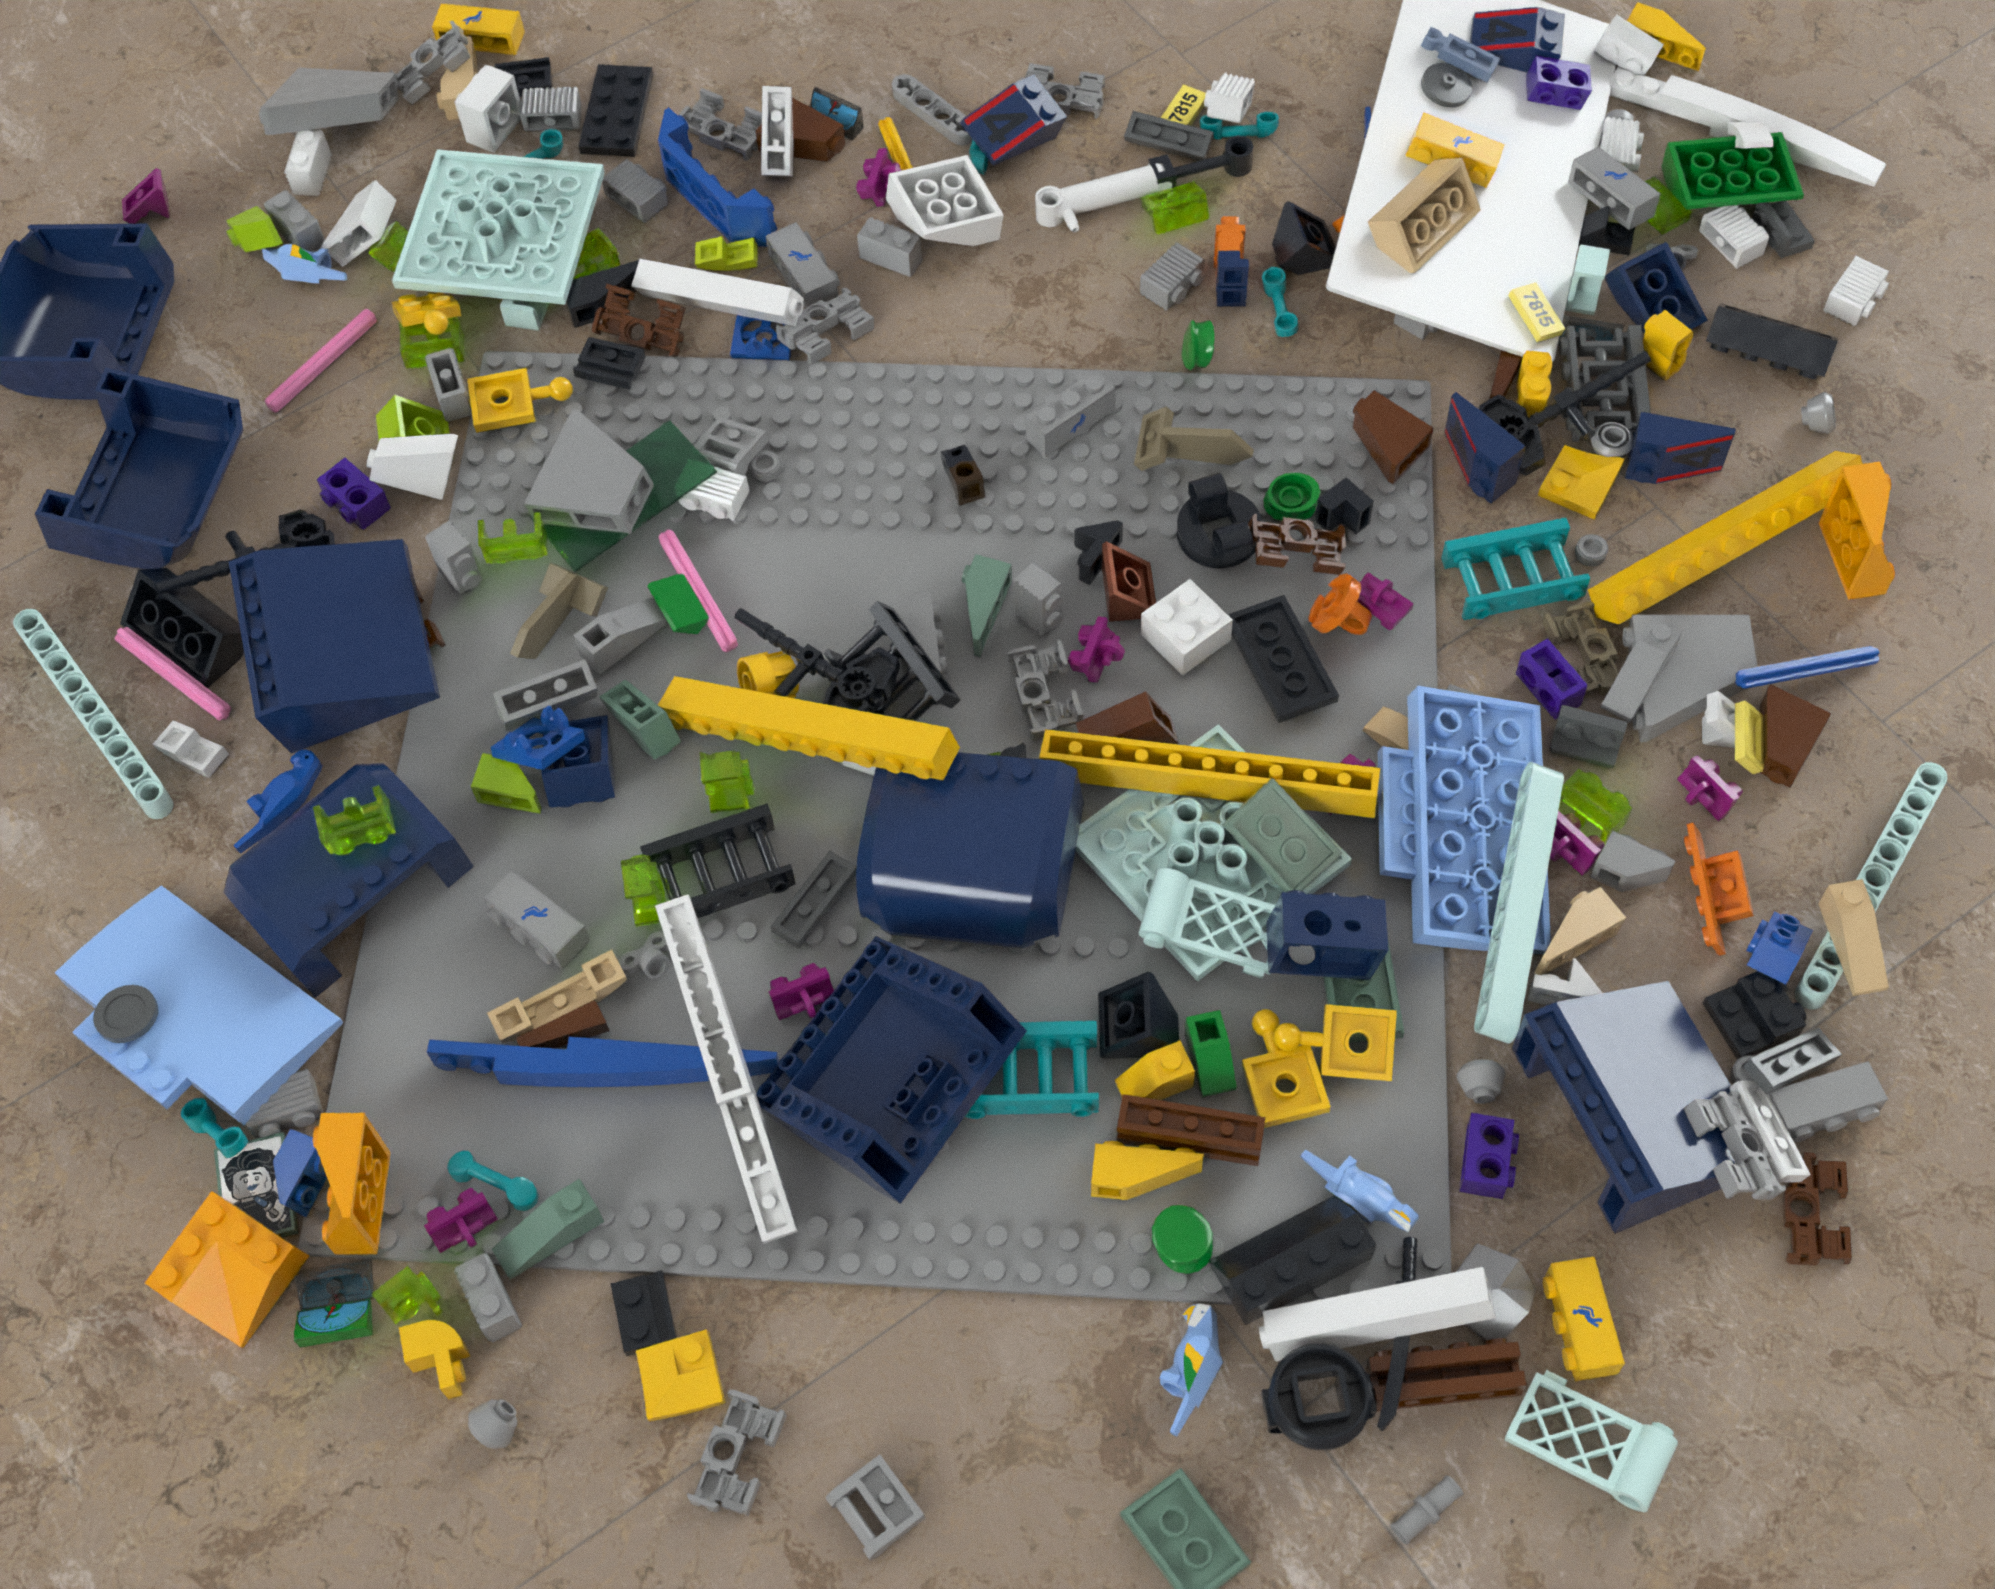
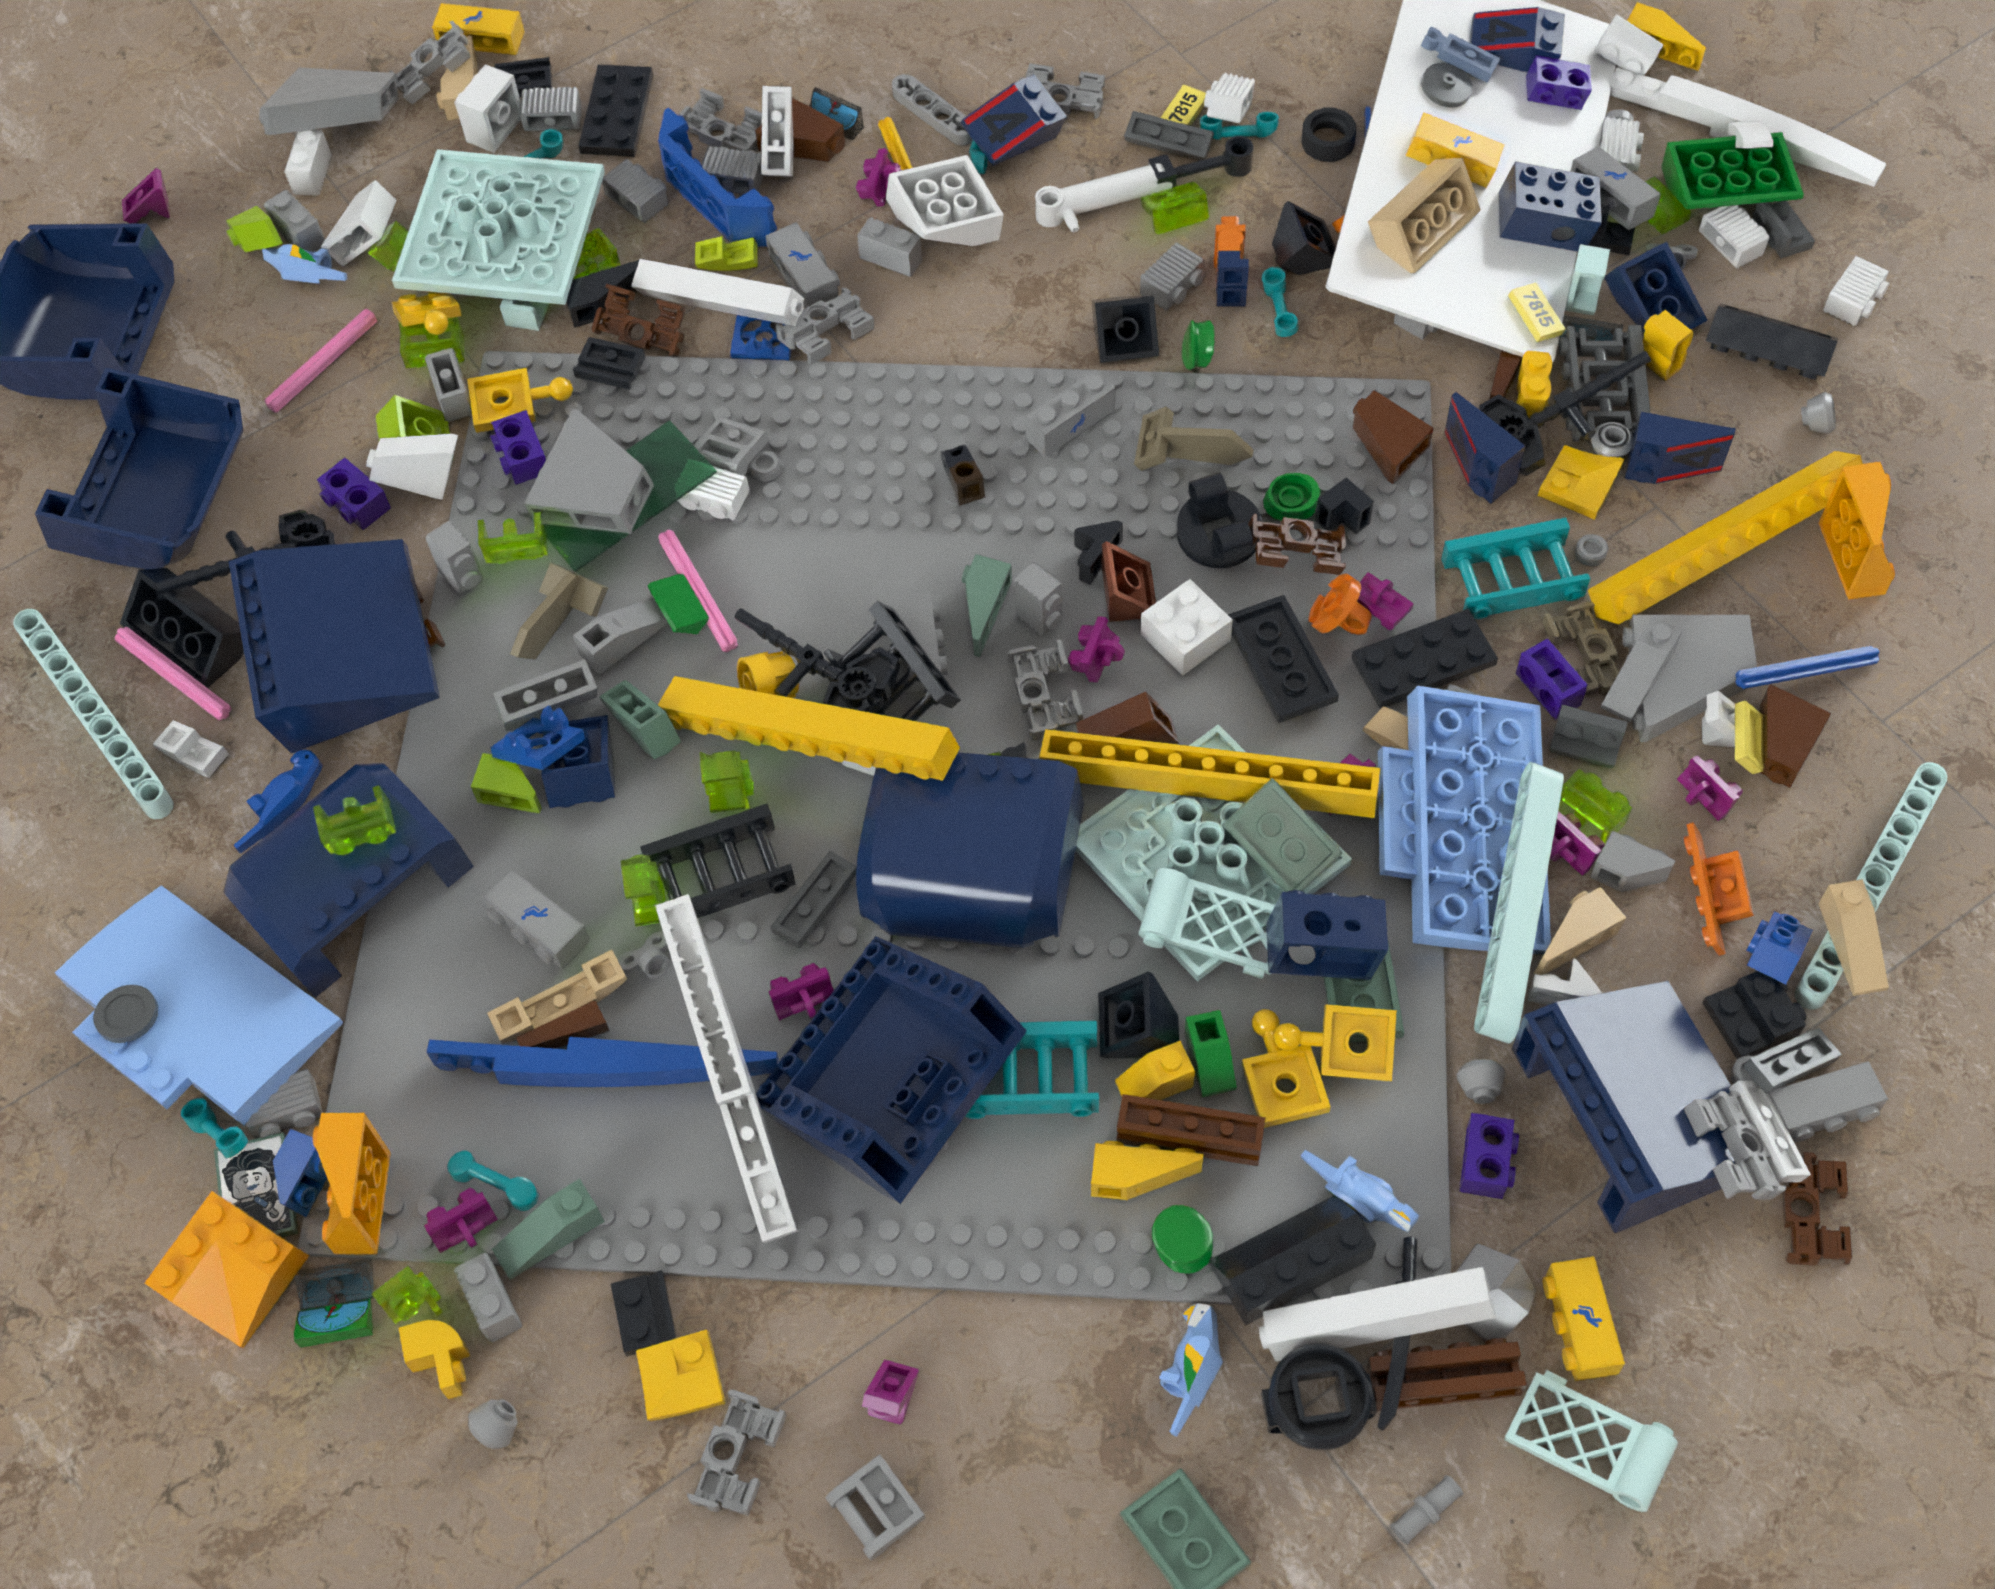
none -> dark purple brick [490,410,546,485]
none -> light grey brick [702,146,763,194]
none -> magenta slope [862,1359,919,1424]
none -> black slope [1091,296,1159,363]
none -> black tyre [1302,108,1356,162]
none -> black plate [1352,609,1498,709]
none -> dark blue piece [1498,161,1602,252]

